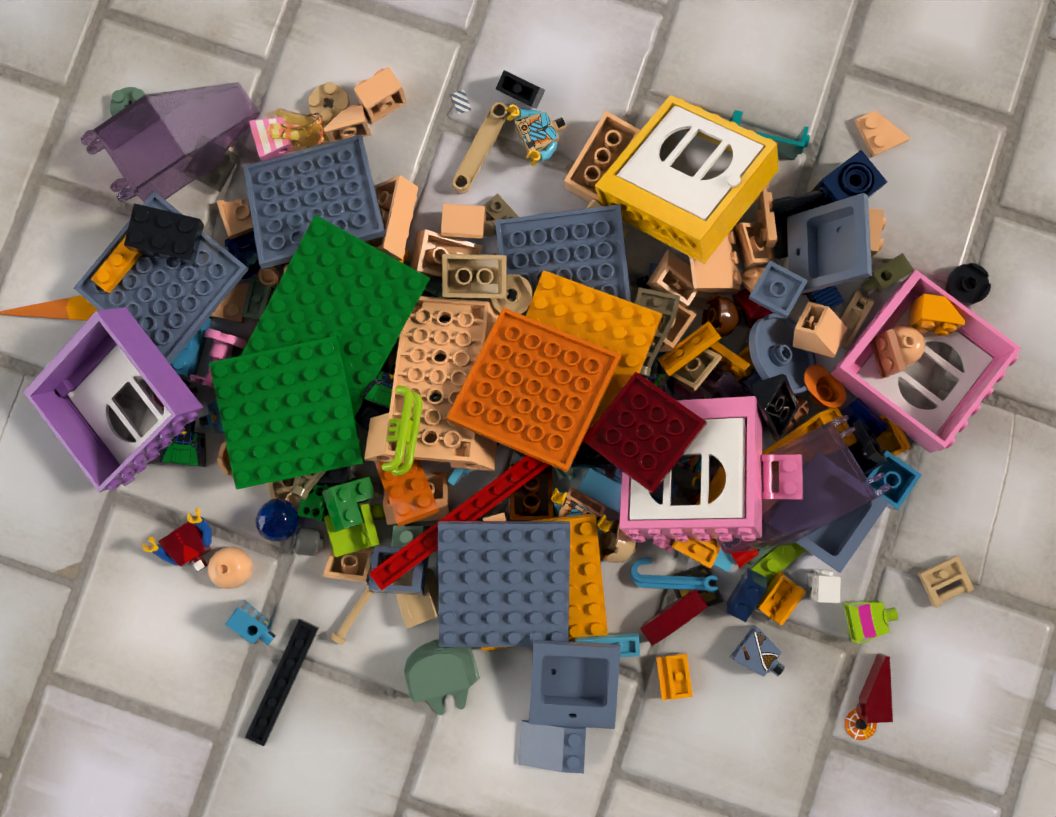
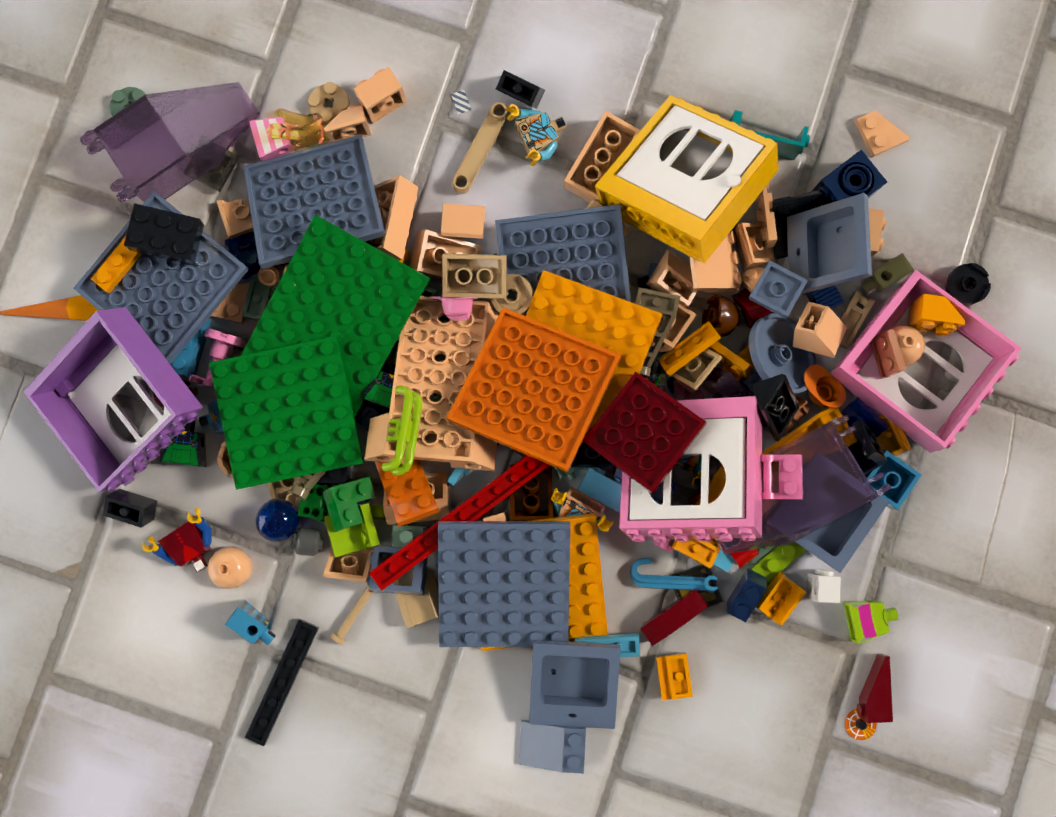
sand green piece [404,640,480,715] -> none
dark tan plate [483,193,519,237] -> none
tan cylinder [599,519,638,563] -> none
sand blue torso [729,625,785,677] -> none
tan plate [917,556,974,608] -> none
none -> black brick [103,489,157,528]
none -> bright pink piece [430,296,478,321]

